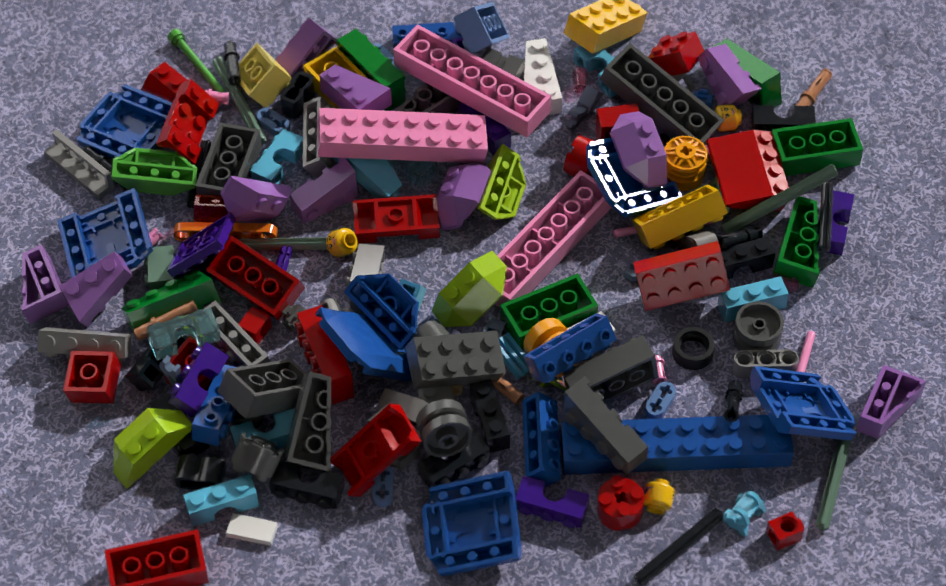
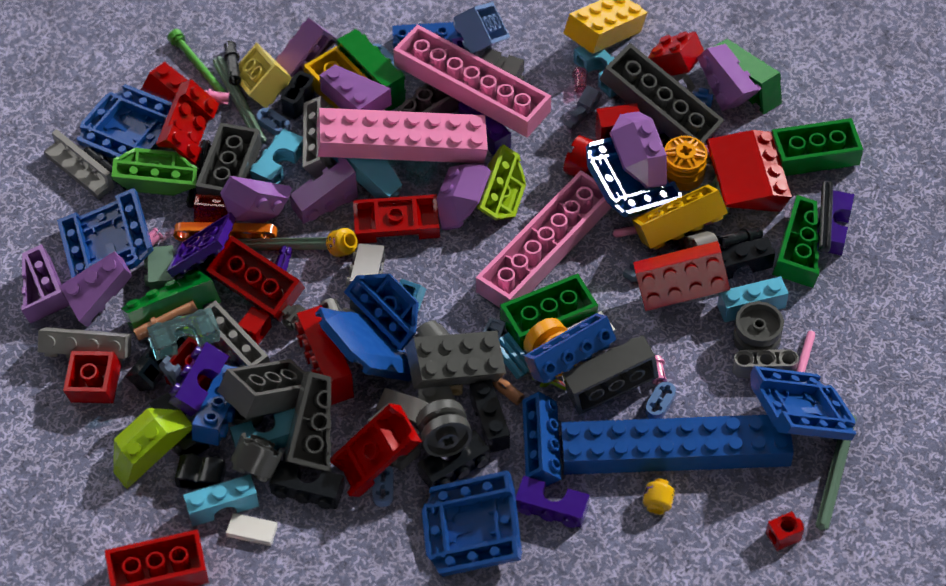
lime wedge [431,251,507,327] -> none
white wedge [524,38,562,115] -> none
dark grey wedge [563,376,648,474] -> none
red brick [597,475,644,531] -> none
black axle [634,508,723,586] -> none
black tyre [672,327,715,370] -> none
yellow head [714,104,742,132] -> none
sand green axle [722,164,838,234] -> none
medium azure piece [723,491,766,537] -> none
black pin [724,380,743,422] -> none
black arch [751,105,816,132] -> none
clear pink pin [772,273,800,294] -> none
nougat pin [795,68,832,106] -> none
medium lavender wedge [857,365,926,439] -> none

